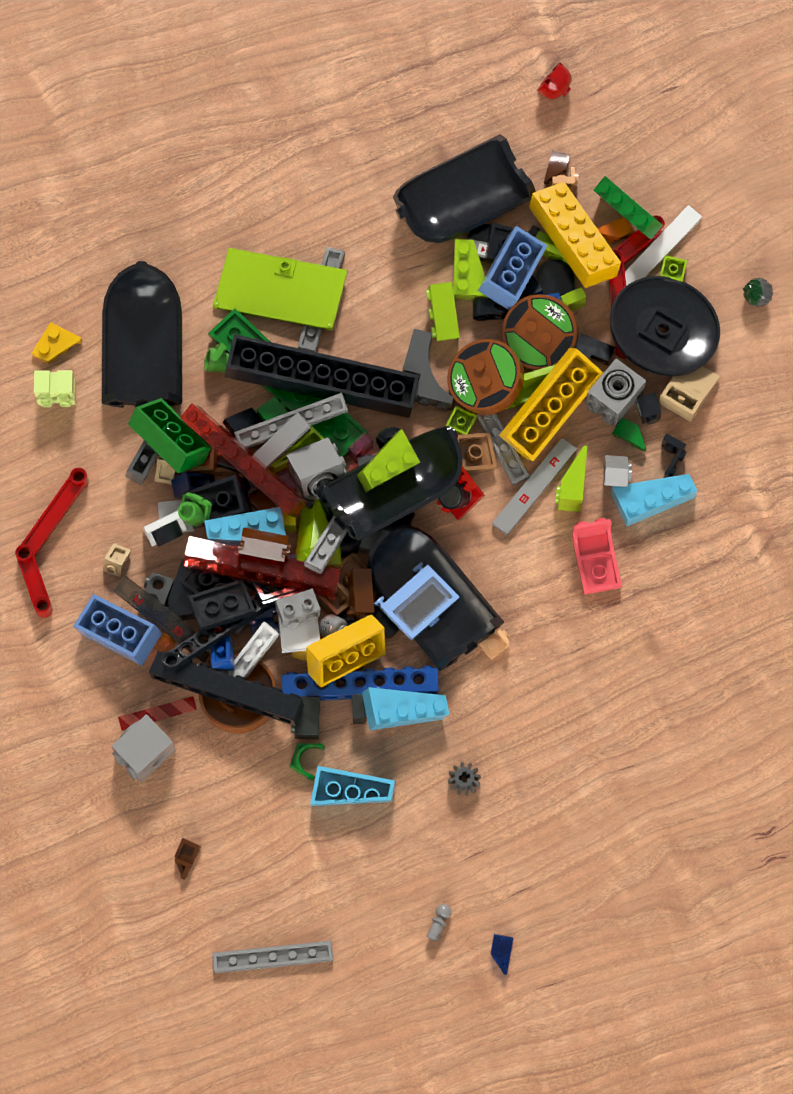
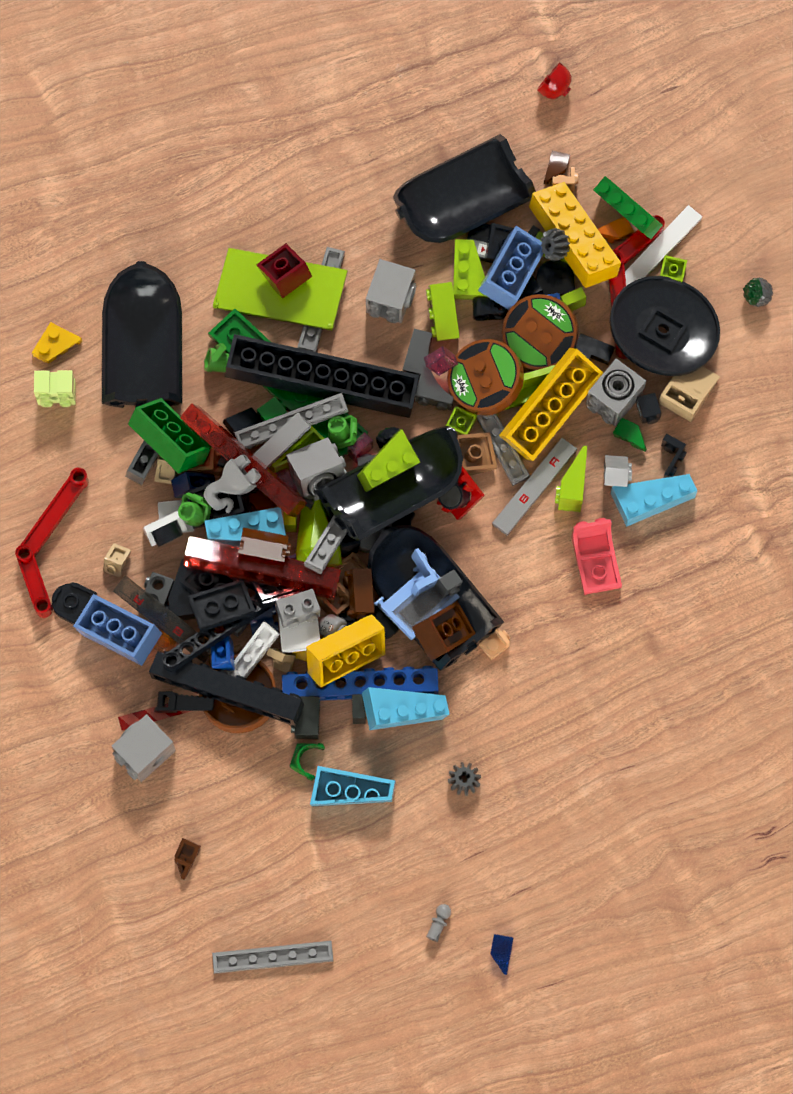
none -> black tile [52,582,98,625]
none -> black piece [154,691,215,713]
none -> light grey hips [204,454,261,514]
none -> dark red slope [256,243,312,298]
none -> tan bracket [267,648,296,673]
none -> bright green piece [328,415,357,449]
none -> light grey brick [366,259,416,323]
none -> light blue bracket [411,548,438,596]
none -> reddish brown slope [412,601,476,661]
none -> clear pink piece [424,346,458,376]
none -> dark grey plate [435,570,463,598]
none -> dark grey gear [540,228,570,261]

